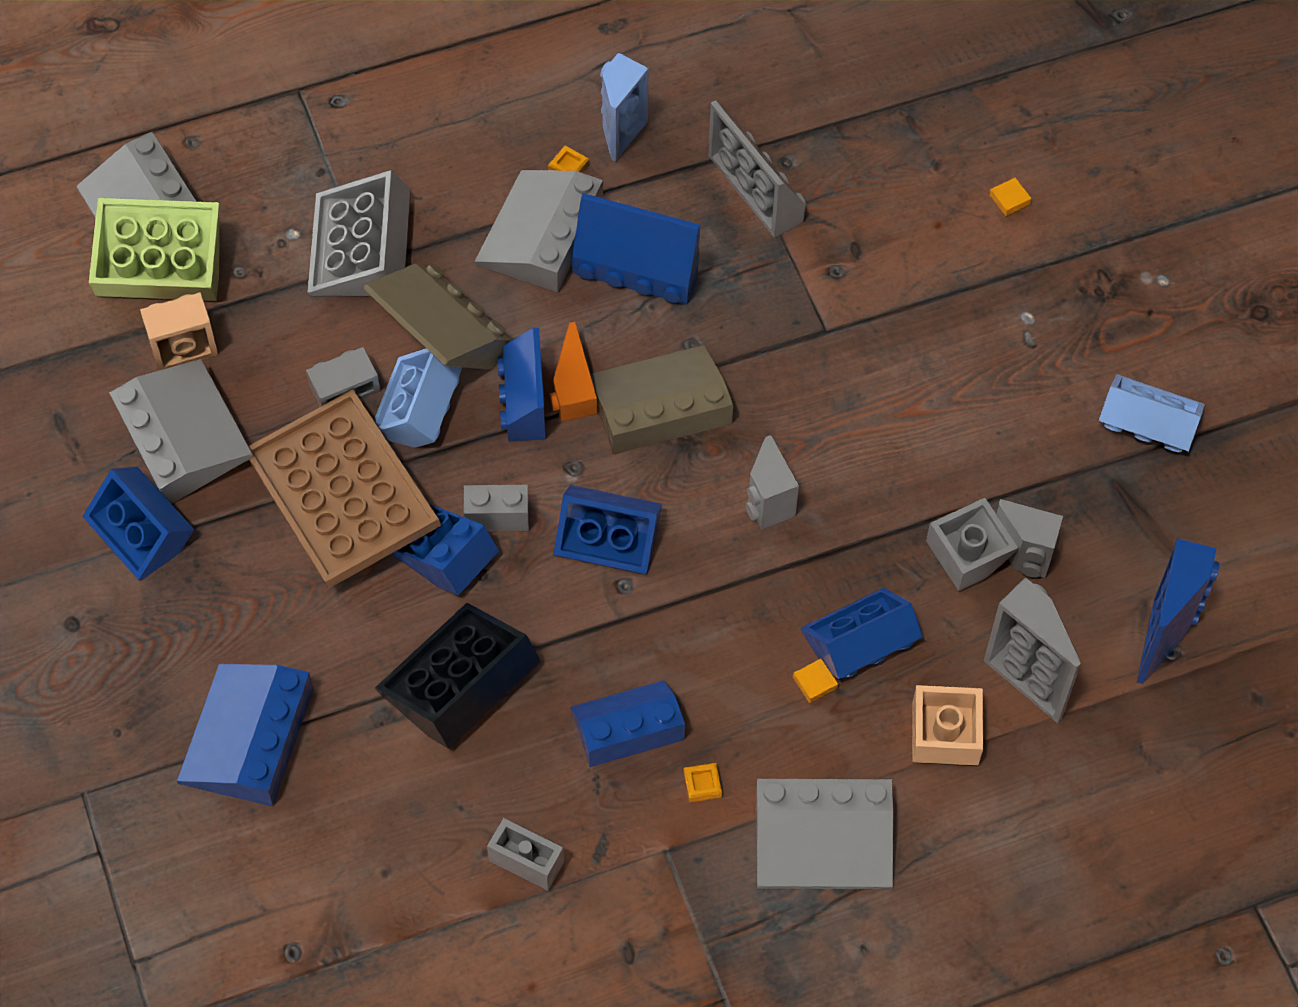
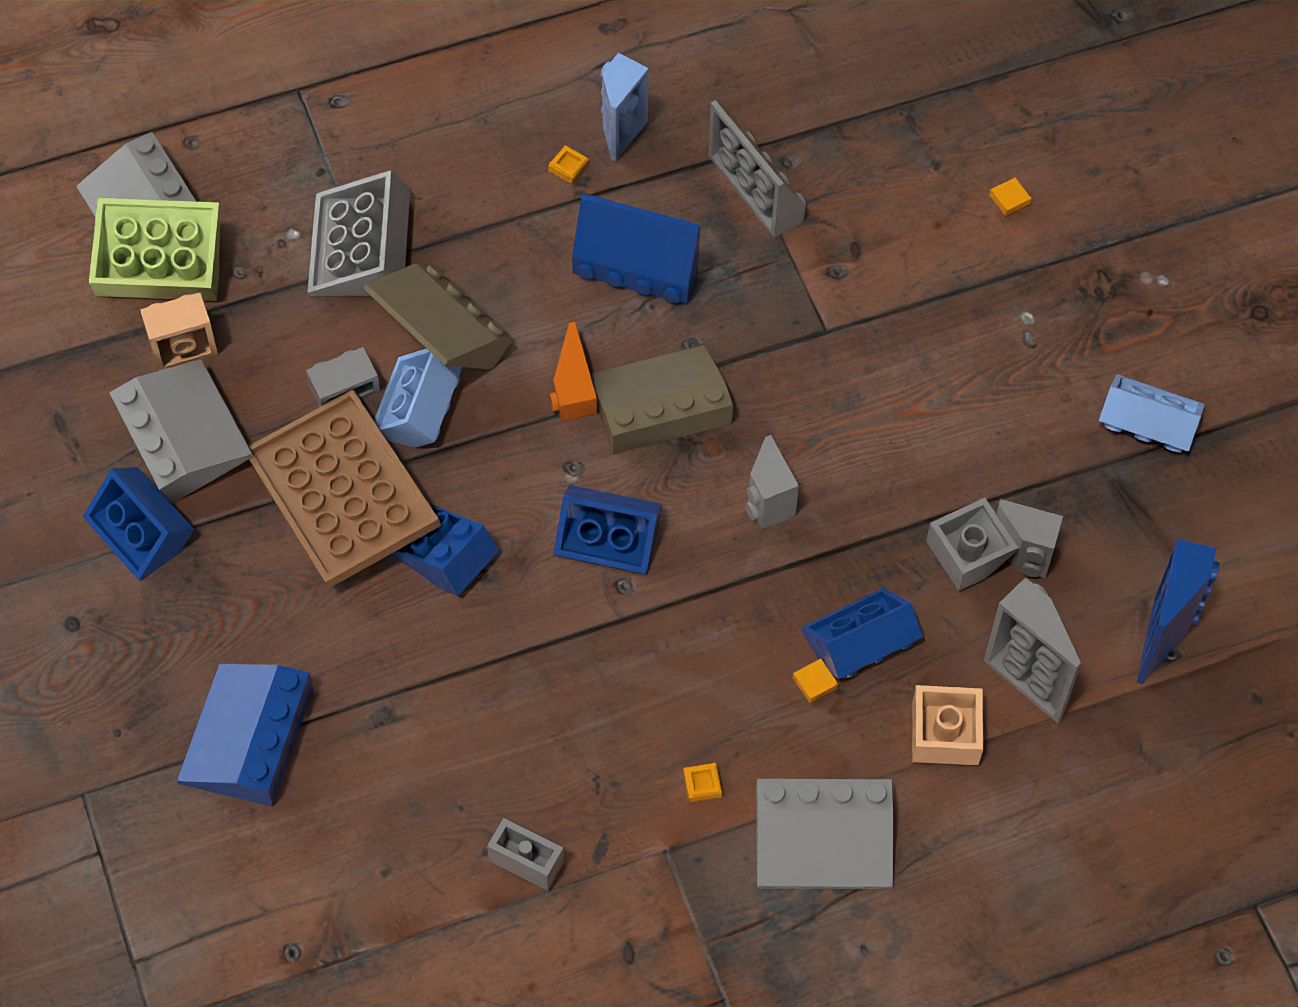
black slope [375,603,541,749] -> none
light grey brick [464,485,529,531] -> none
light grey slope [475,170,603,293] -> none
blue slope [497,327,545,442] -> none
blue slope [570,680,685,767] -> none

